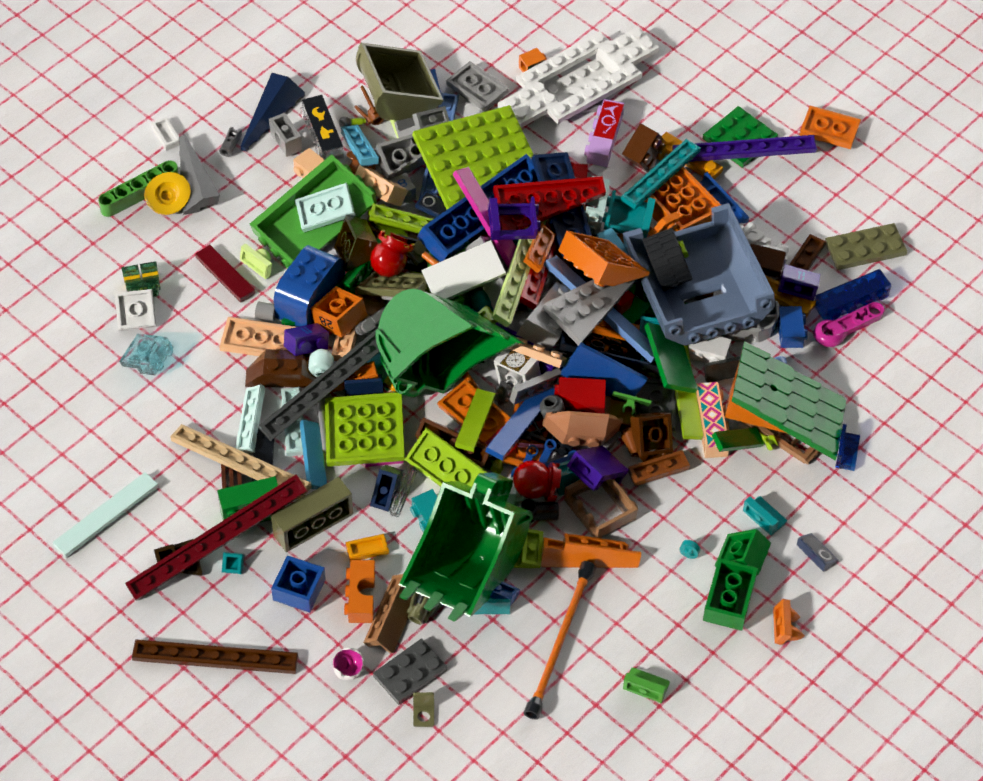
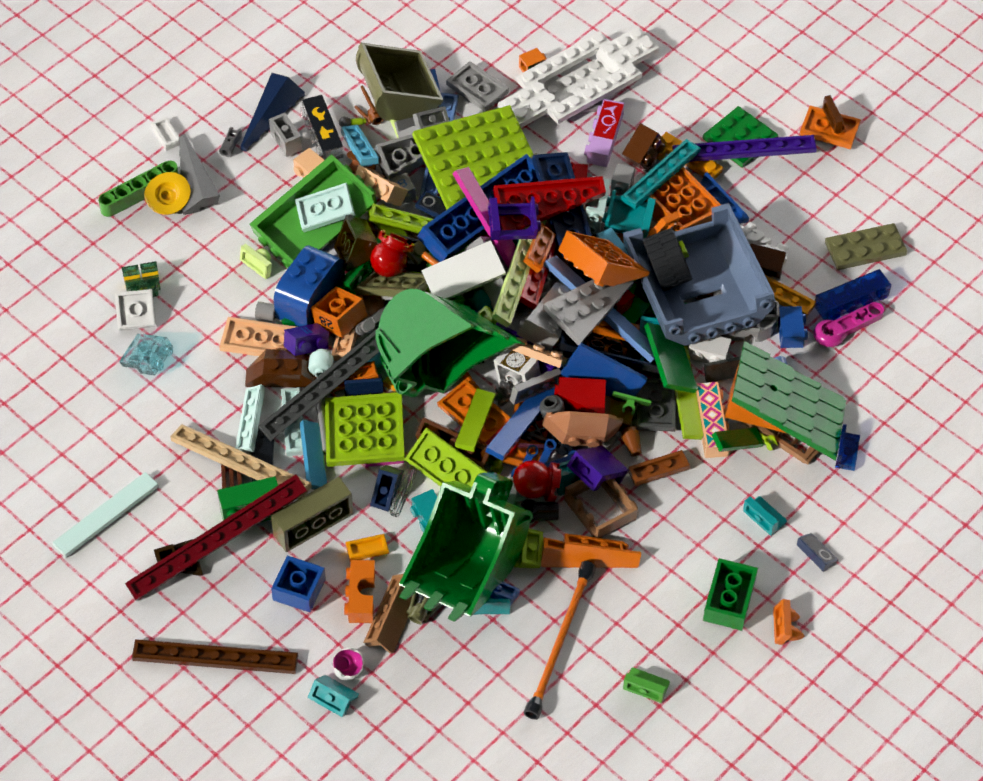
dark red tile [195,245,255,303] -> none
teal slope [221,552,245,574] -> none
dark grey plate [373,638,447,705] -> none
olive bracket [413,692,434,727] -> none
reddish brown slope [630,412,673,462] -> none
teal tile [679,540,701,559] -> none
green slope [715,529,771,575] -> none
reddish brown tile [778,234,826,282] -> none
dark purple brick [778,264,821,301] -> none
none -> teal panel [307,675,359,717]
none -> light grey brick [610,163,635,196]
none -> reddish brown tile [822,95,844,134]

